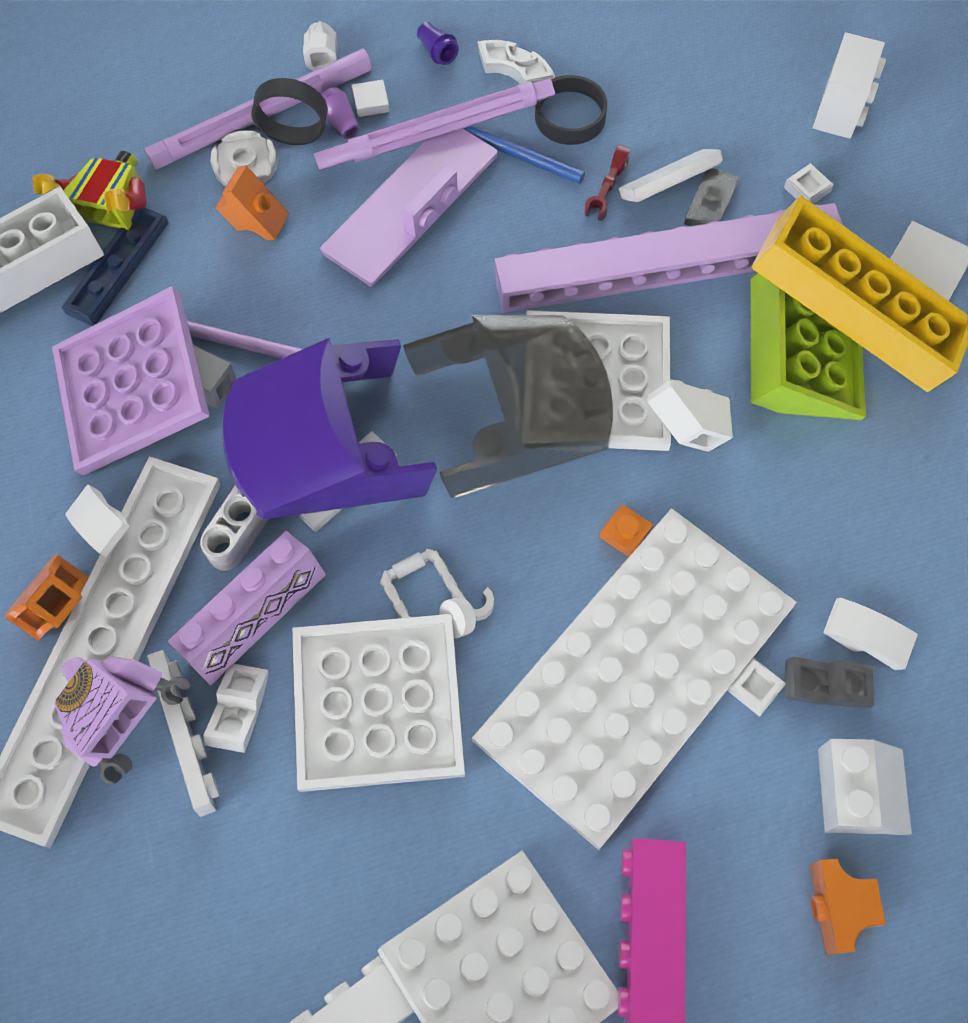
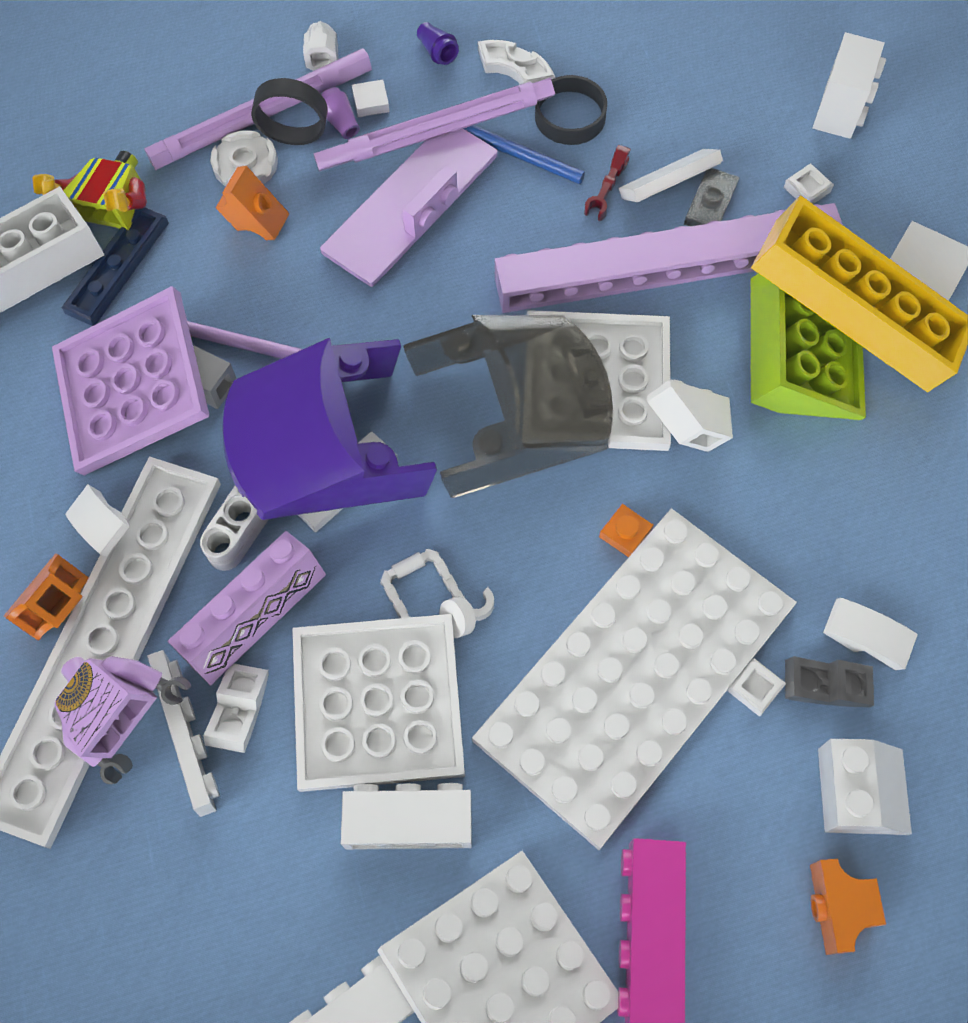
none -> white brick [341,783,472,850]

